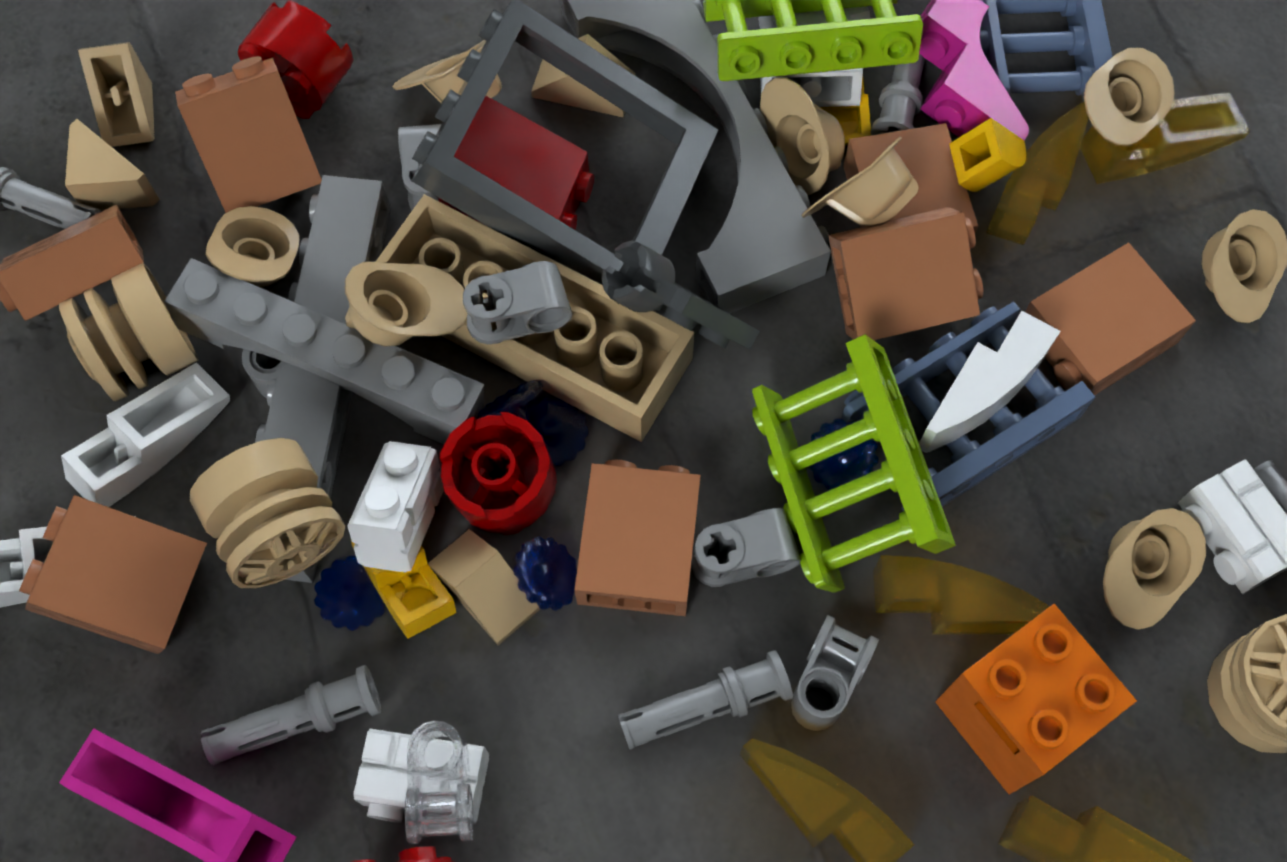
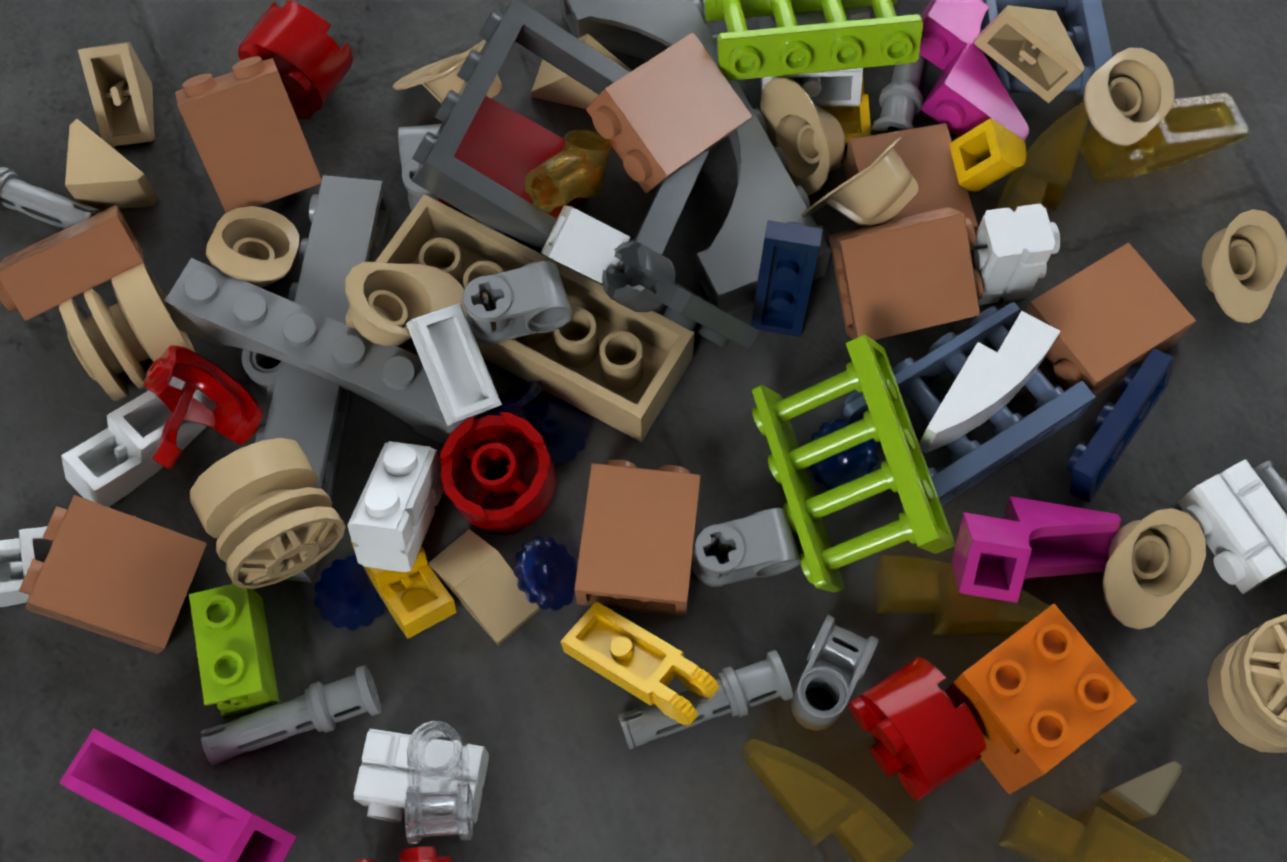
none -> red helmet [144,345,263,470]
none -> lime hinge [189,584,279,718]
none -> white tile [406,303,502,426]
none -> clear yellow piece [524,129,611,213]
none -> white brick [541,205,630,284]
none -> yellow hinge [560,602,719,727]
none -> nougat brick [586,32,753,193]
none -> dark blue plate [751,220,823,337]
none -> red brick [848,657,986,802]
none -> dark pink arch [951,496,1121,603]
none -> white brick [970,203,1060,305]
none -> tan slope [973,5,1084,103]
none -> dark blue plate [1067,348,1173,503]
none -> dark tan slope [1099,761,1182,822]

